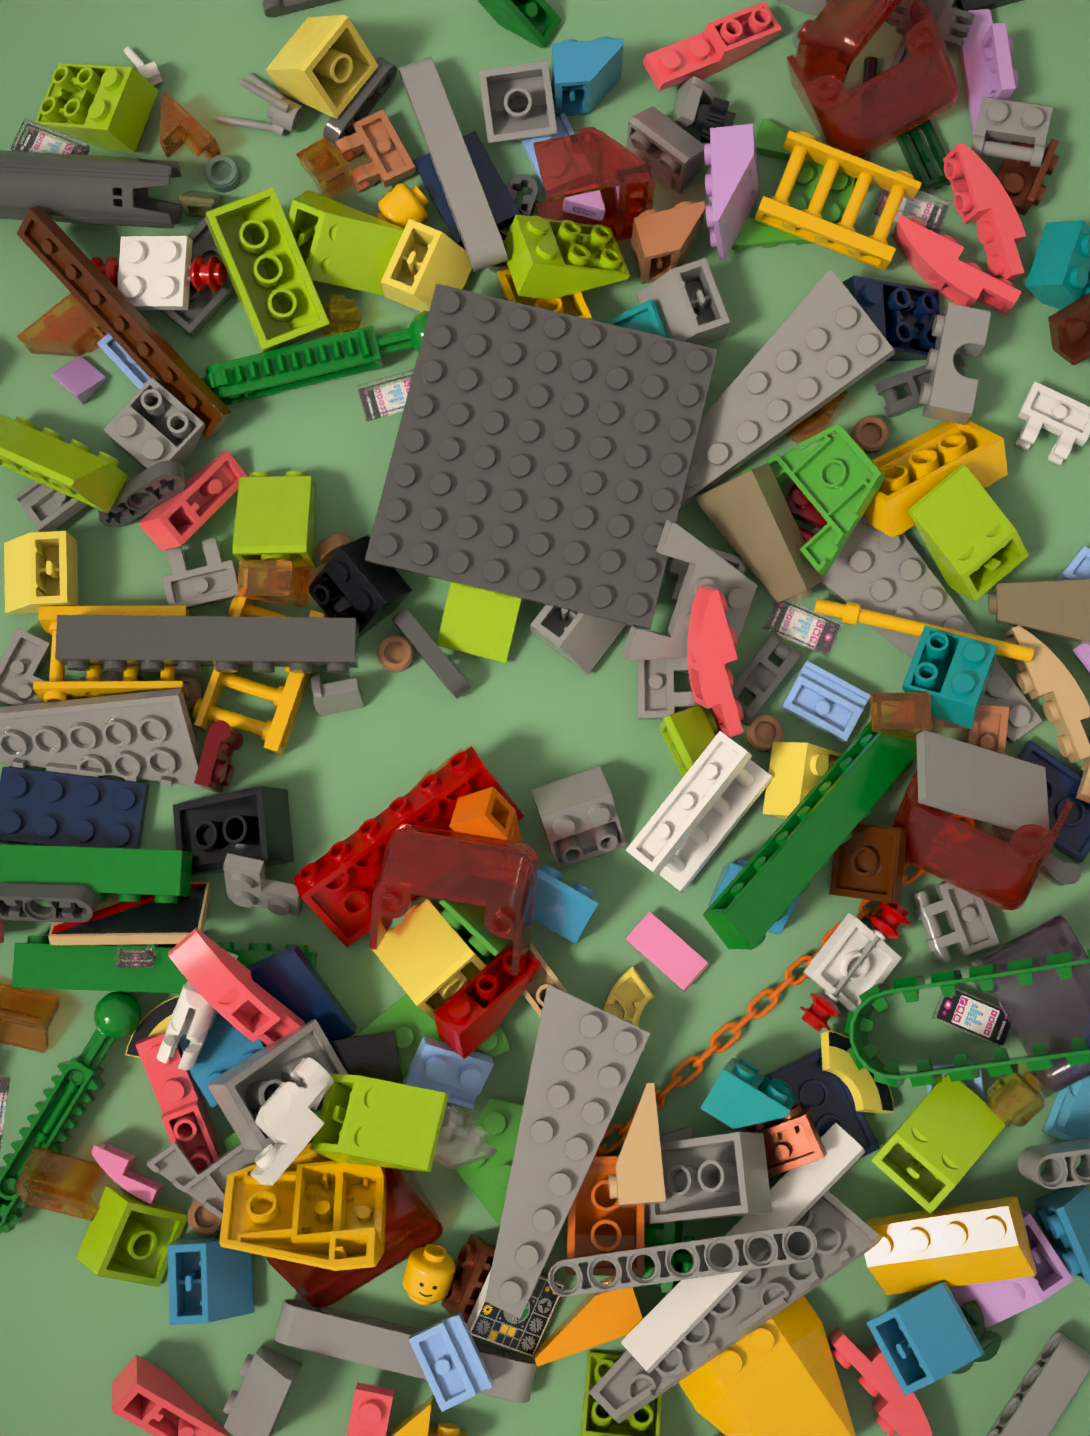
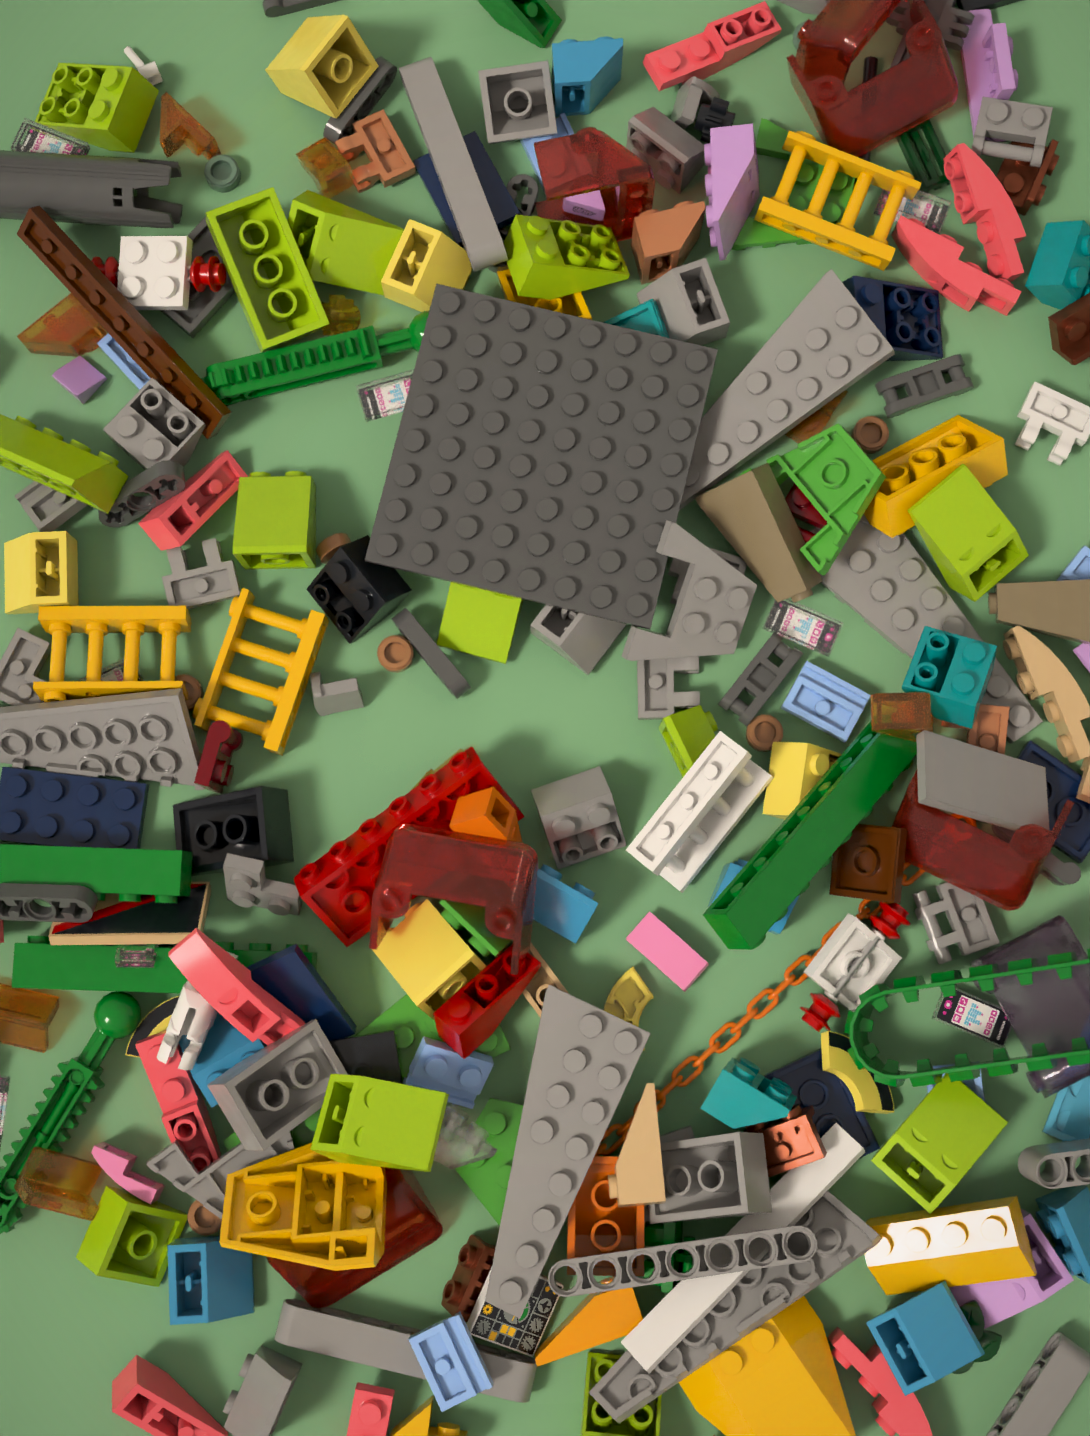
dark grey brick [55,615,359,674] -> none
olive slope [179,191,223,218] -> none
light grey plant [216,73,303,136] -> none
clear orange slope [237,560,310,608] -> none
white plate [250,1057,334,1185] -> none
yellow head [376,183,429,229] -> none
yellow head [402,1244,456,1305] -> none
coral slope [687,585,744,738] -> none
yellow bar [814,598,1034,663] -> none
light grey arch [919,303,991,425] -> none
clear yellow head [986,1071,1045,1127] -> none

